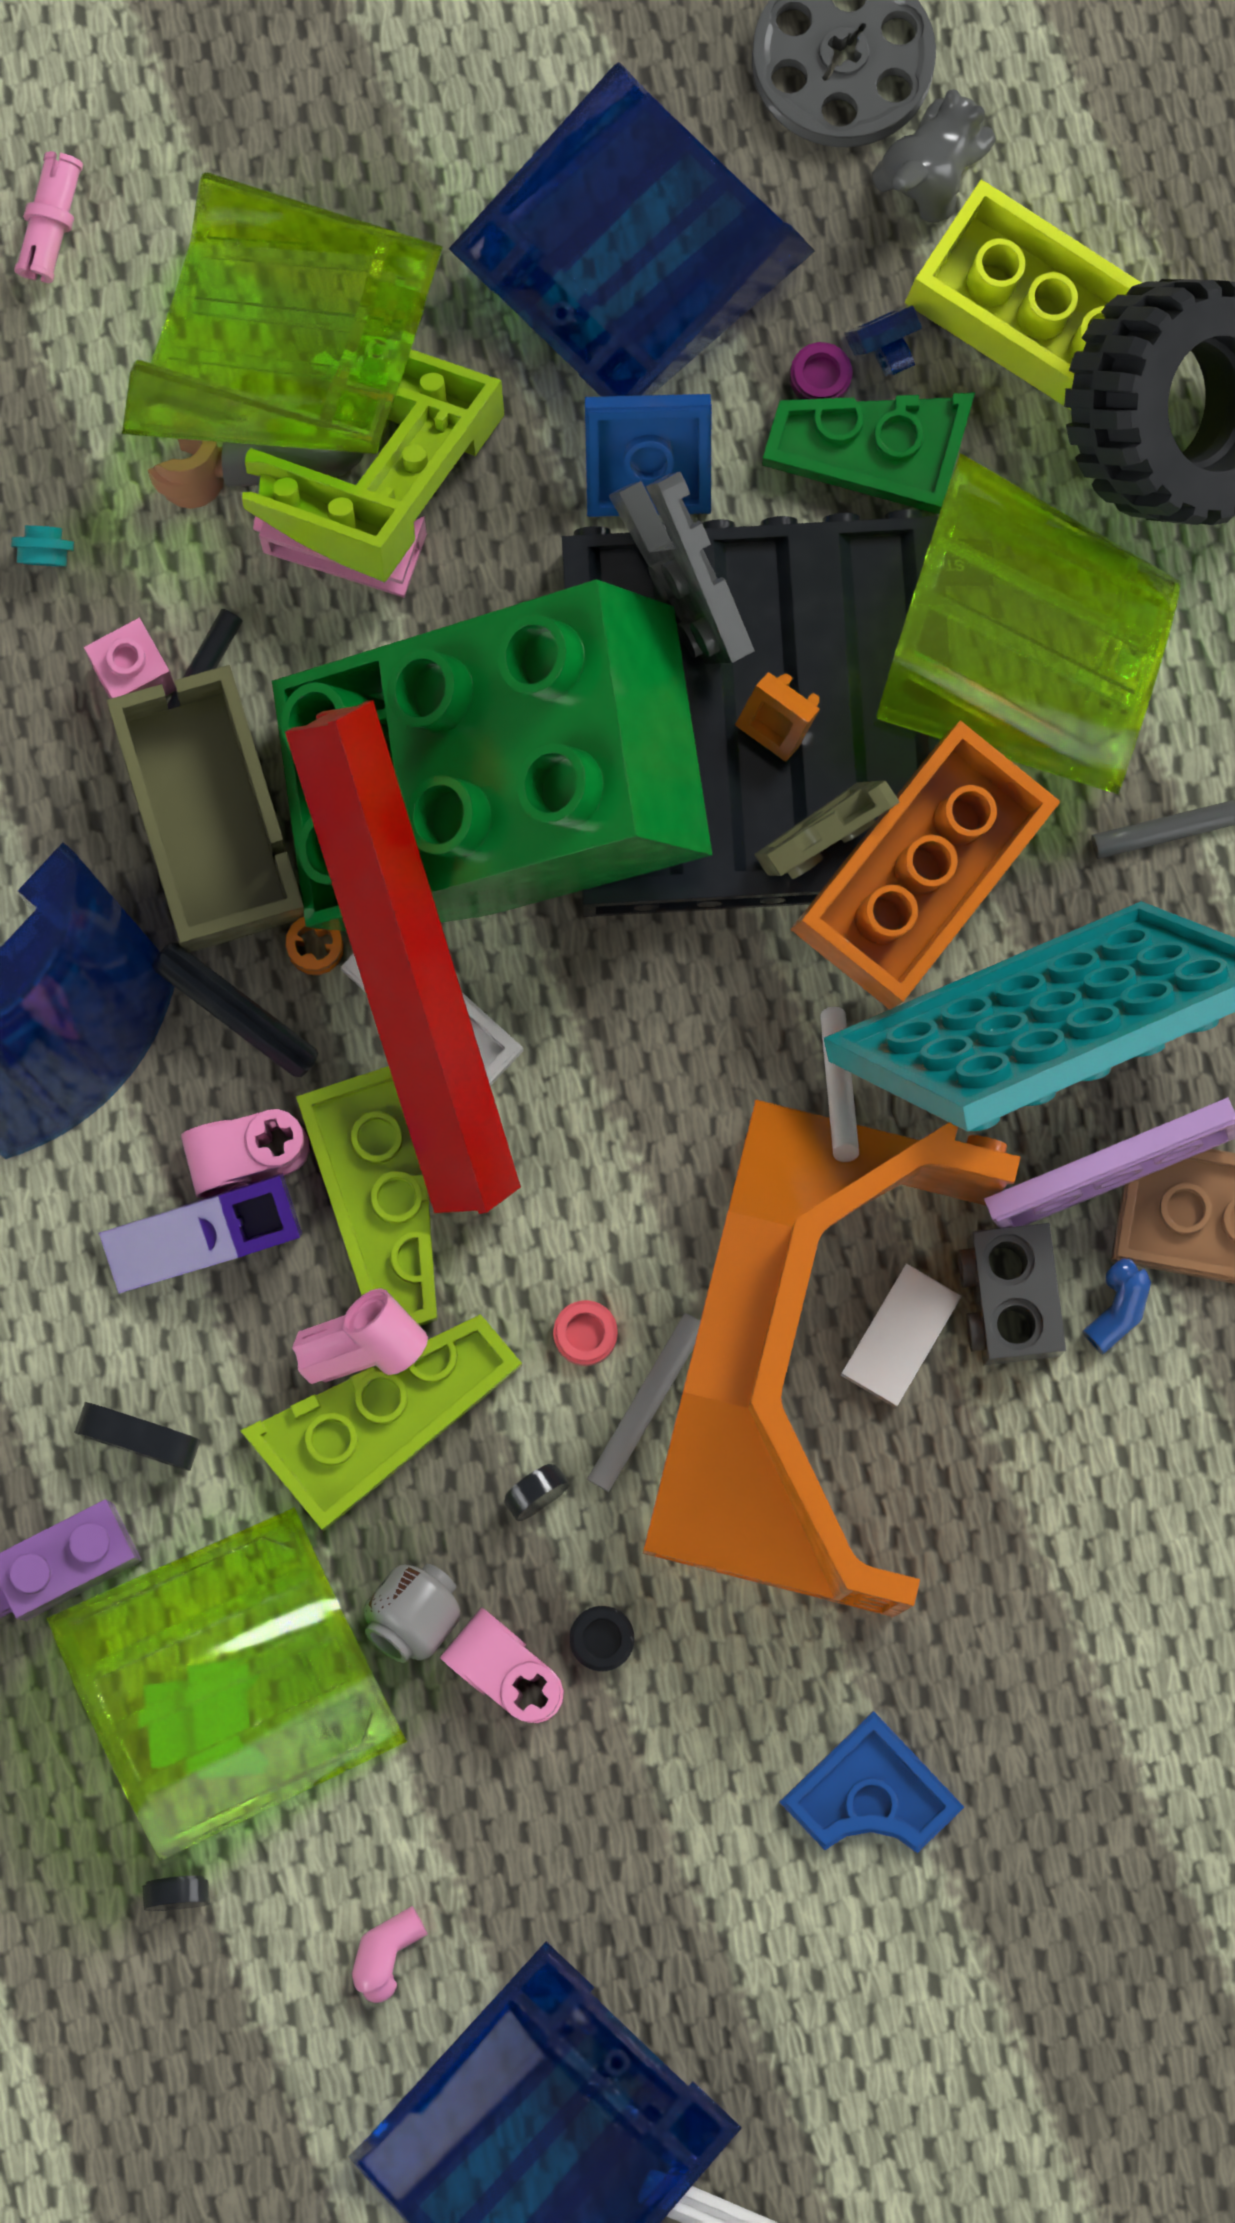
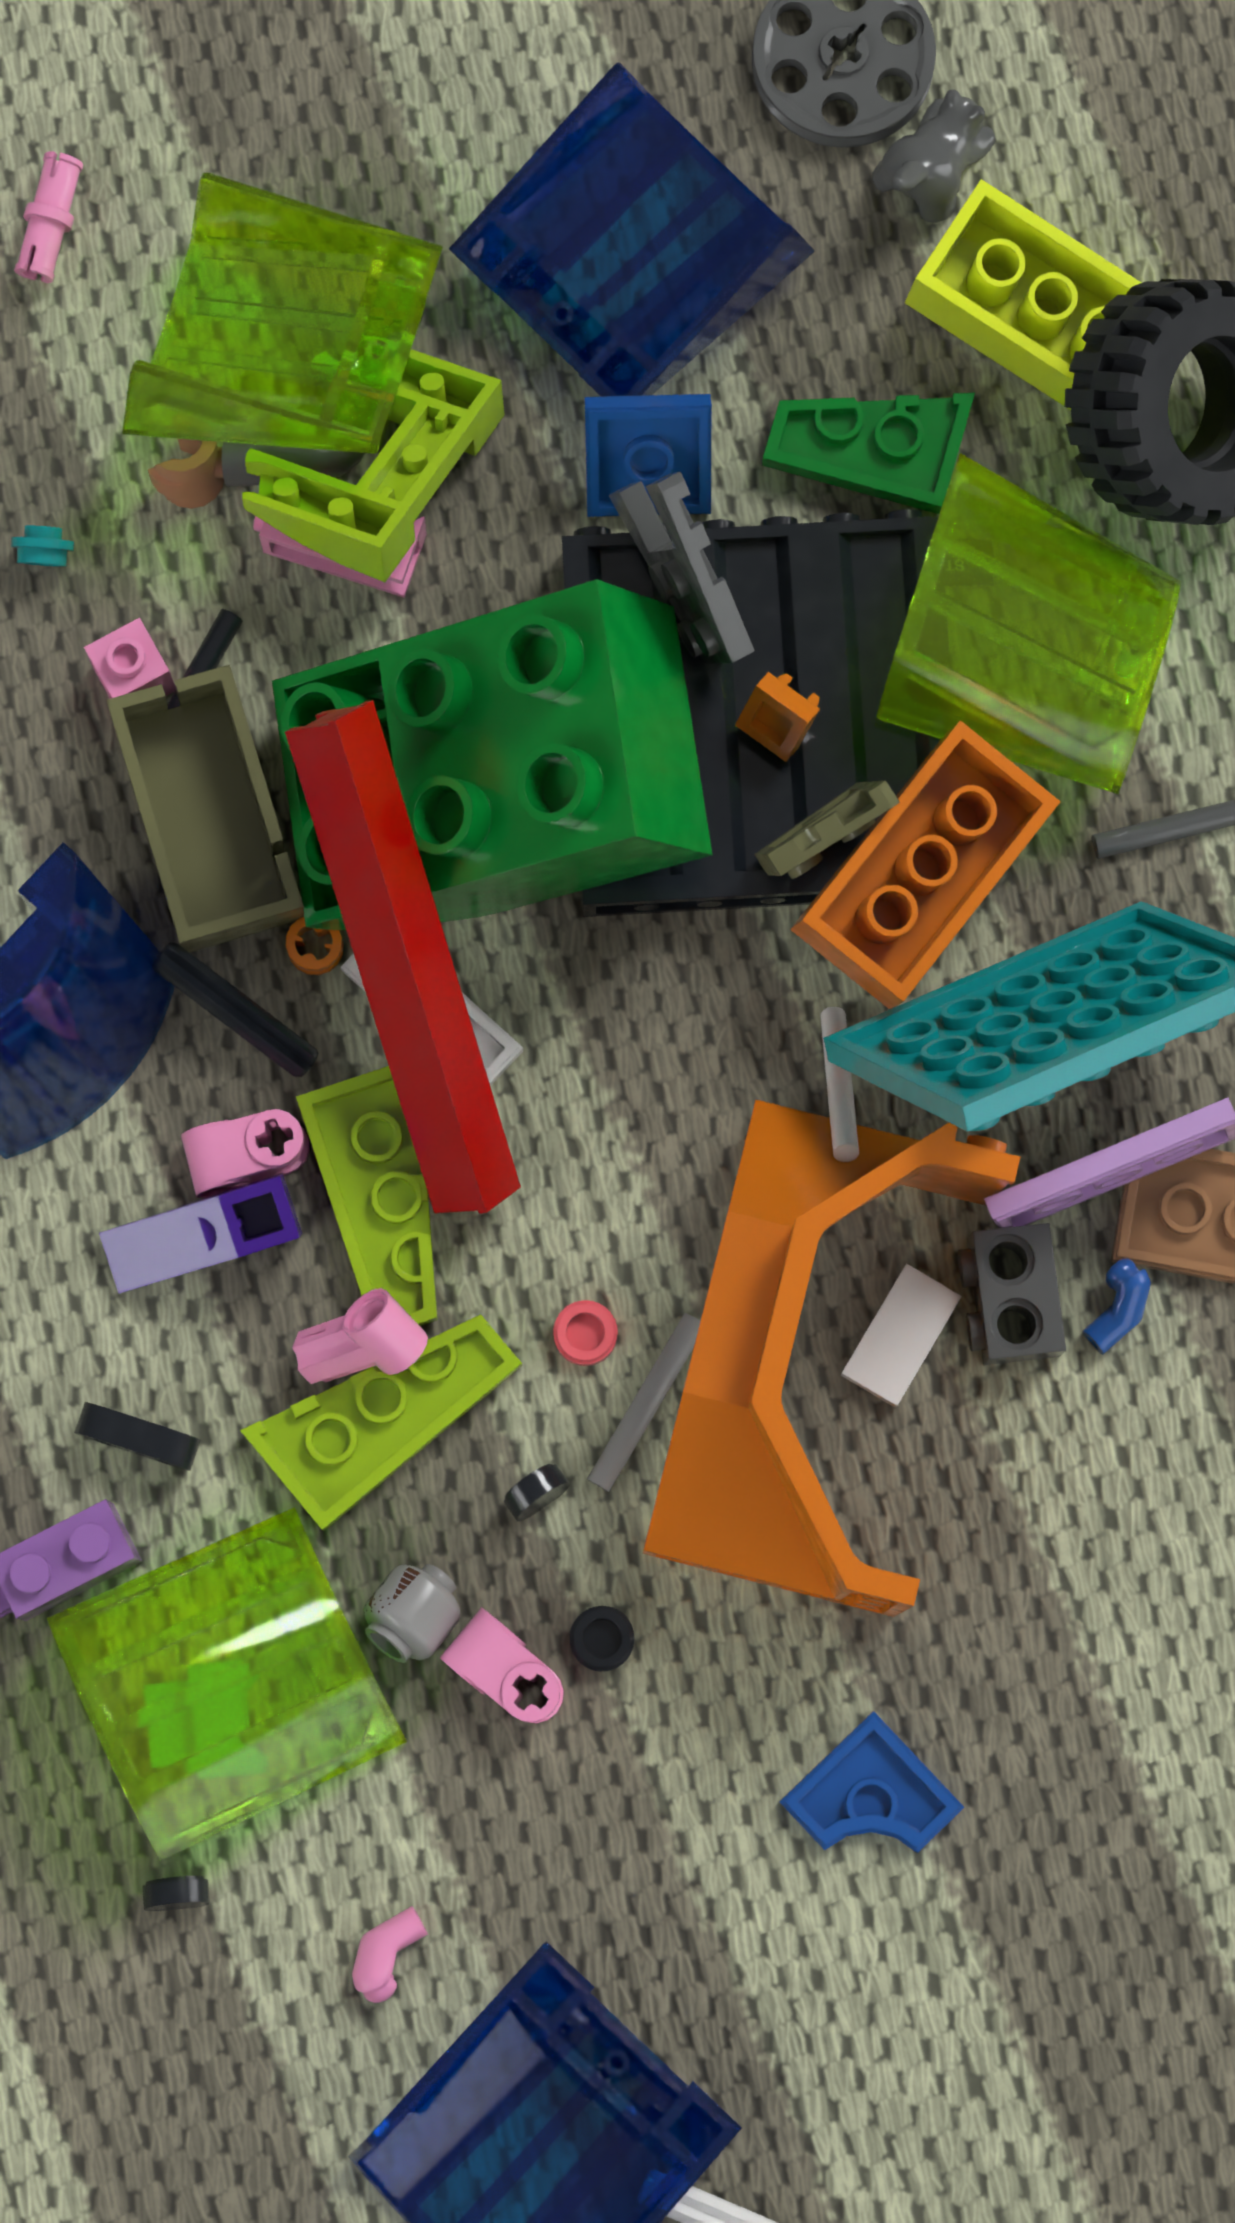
magenta tile [790,342,852,400] -> none
clear blue tile [844,305,922,376] -> none

